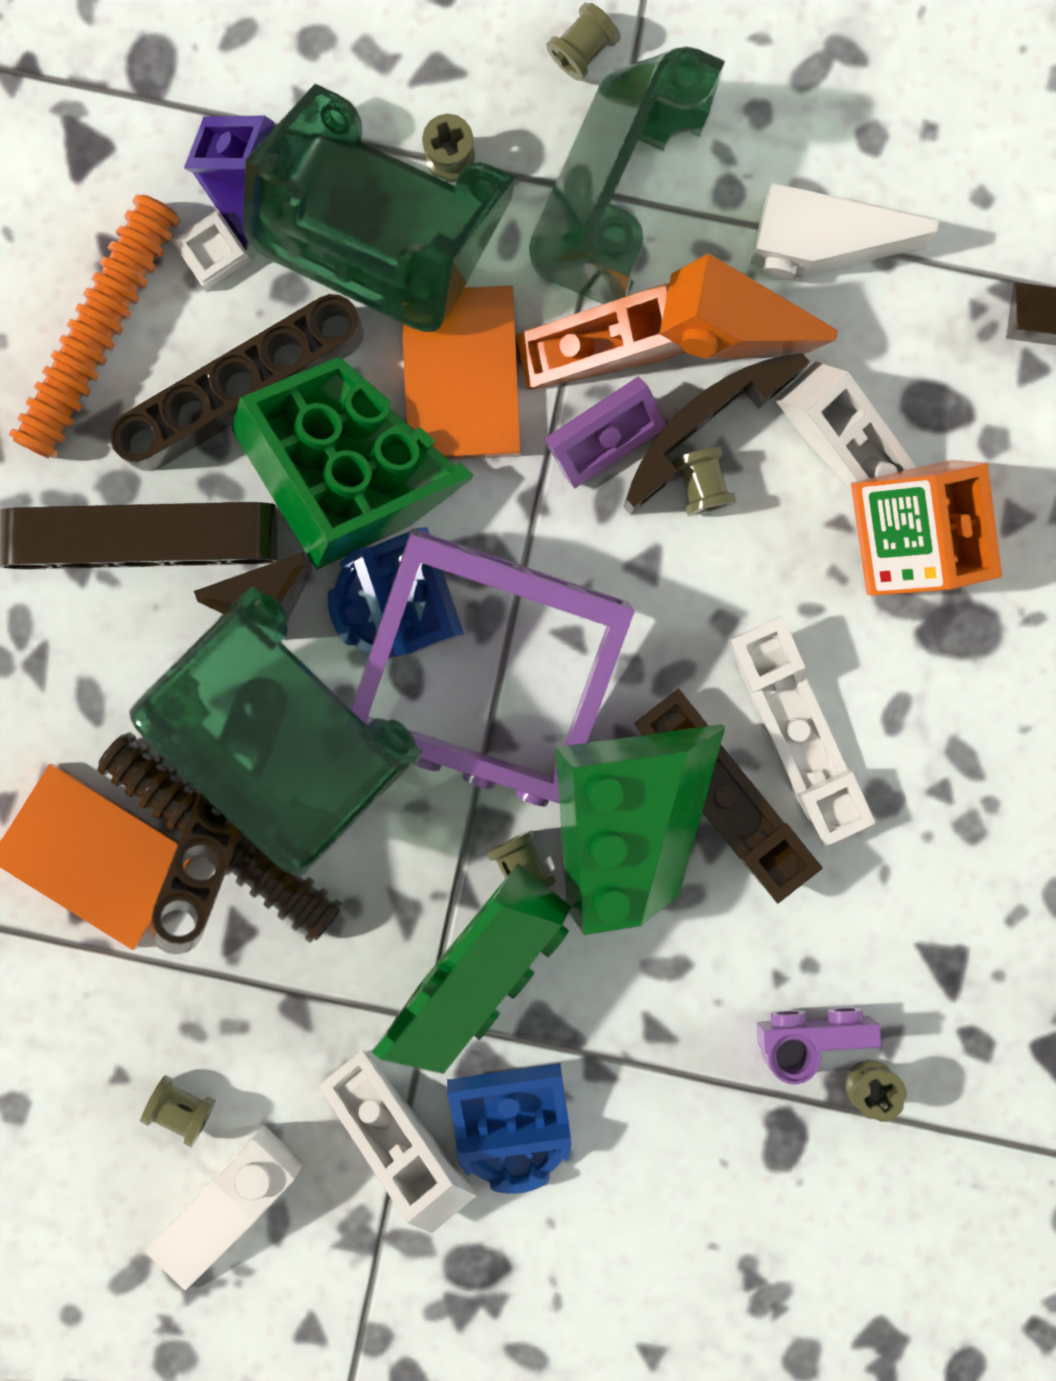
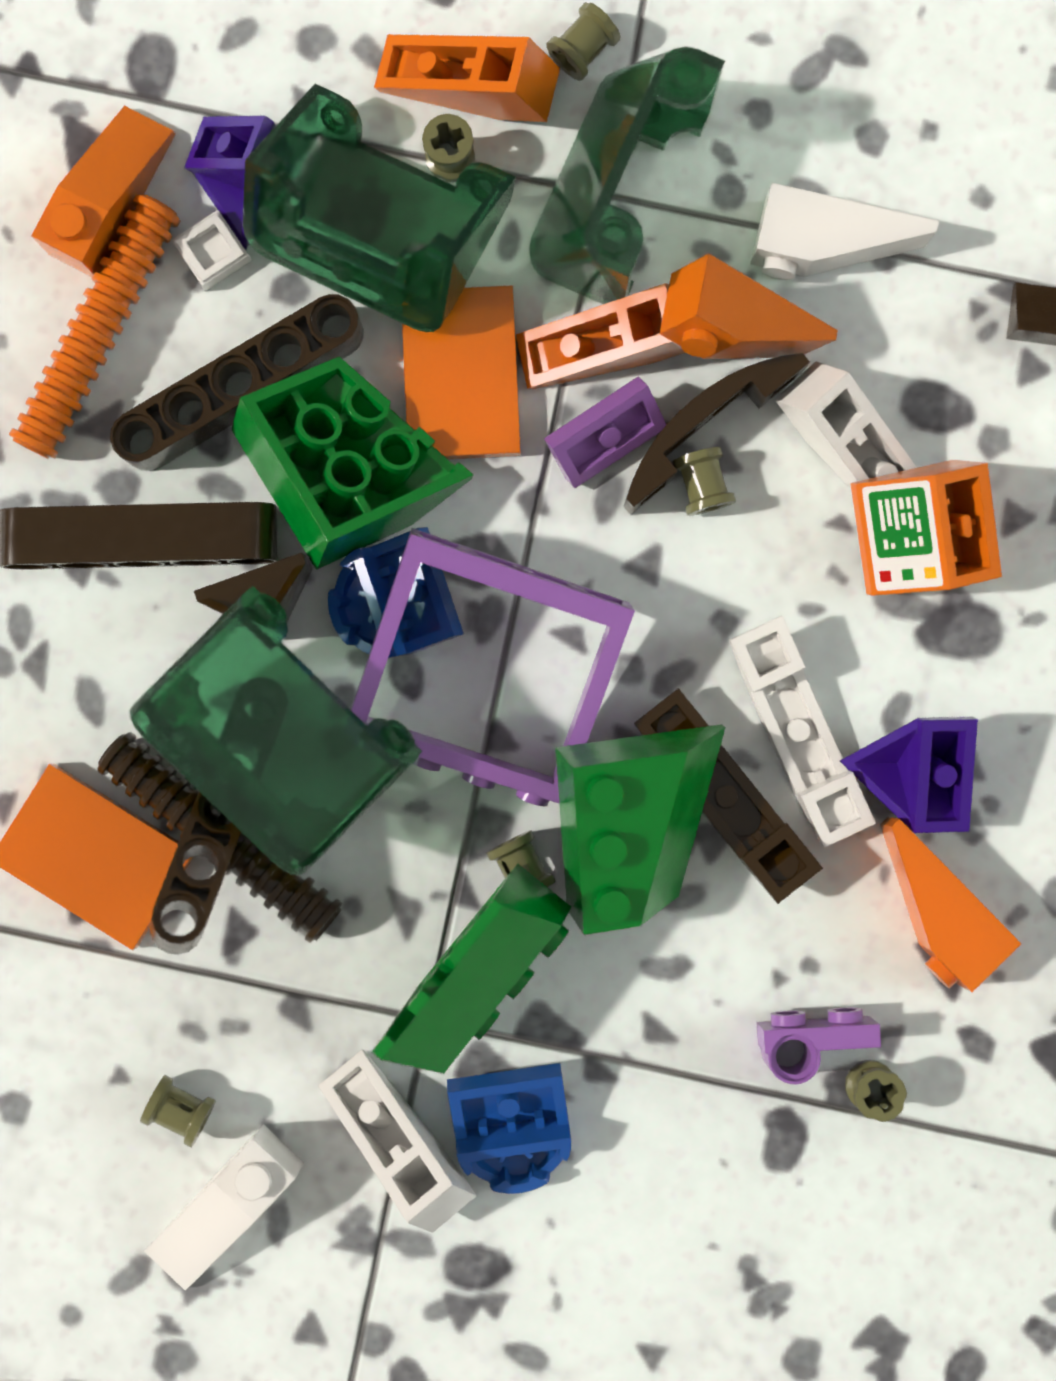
none -> orange slope [31,106,176,277]
none -> orange slope [374,34,560,122]
none -> dark purple slope [840,717,978,833]
none -> orange slope [880,817,1021,992]

